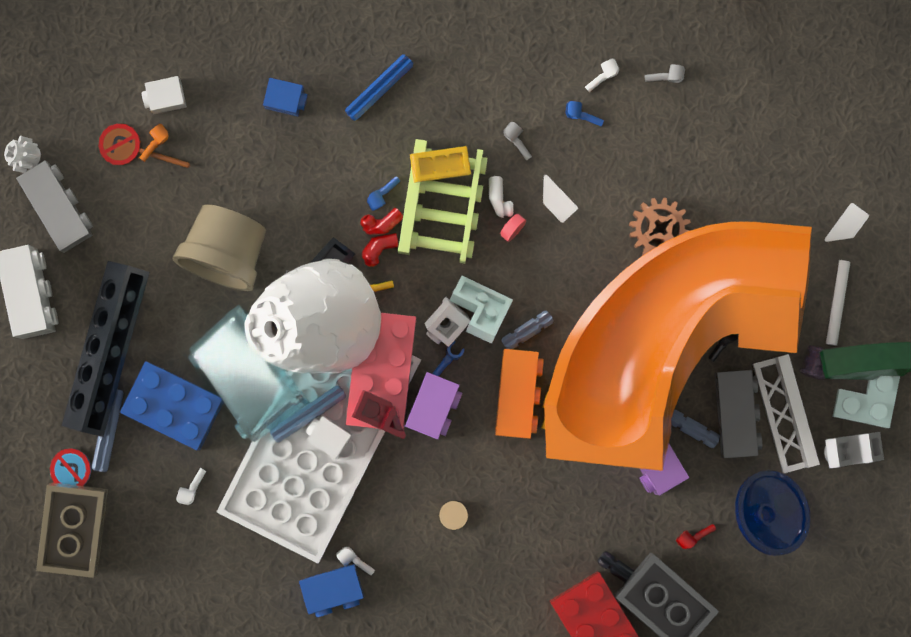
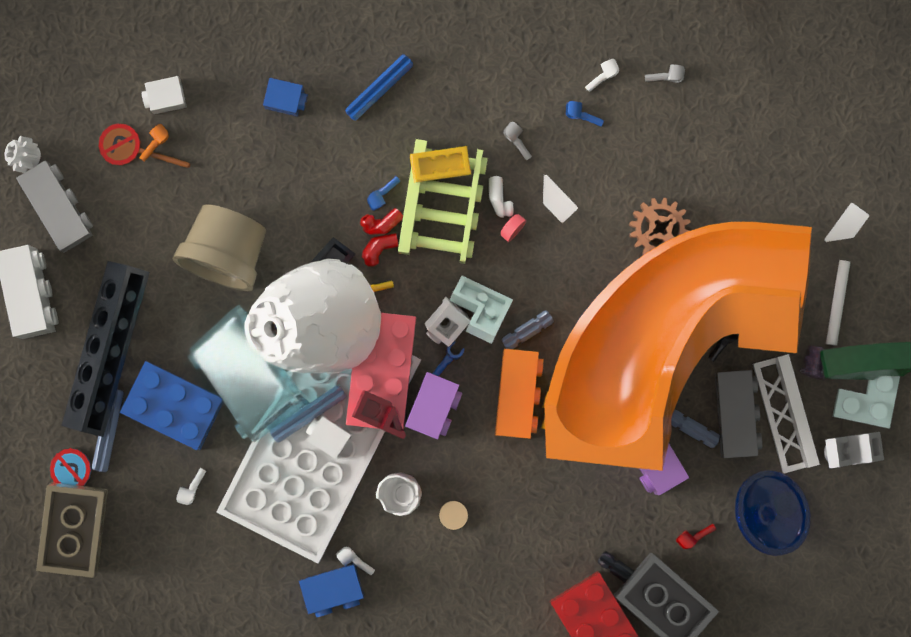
none -> white hair [376,472,422,516]

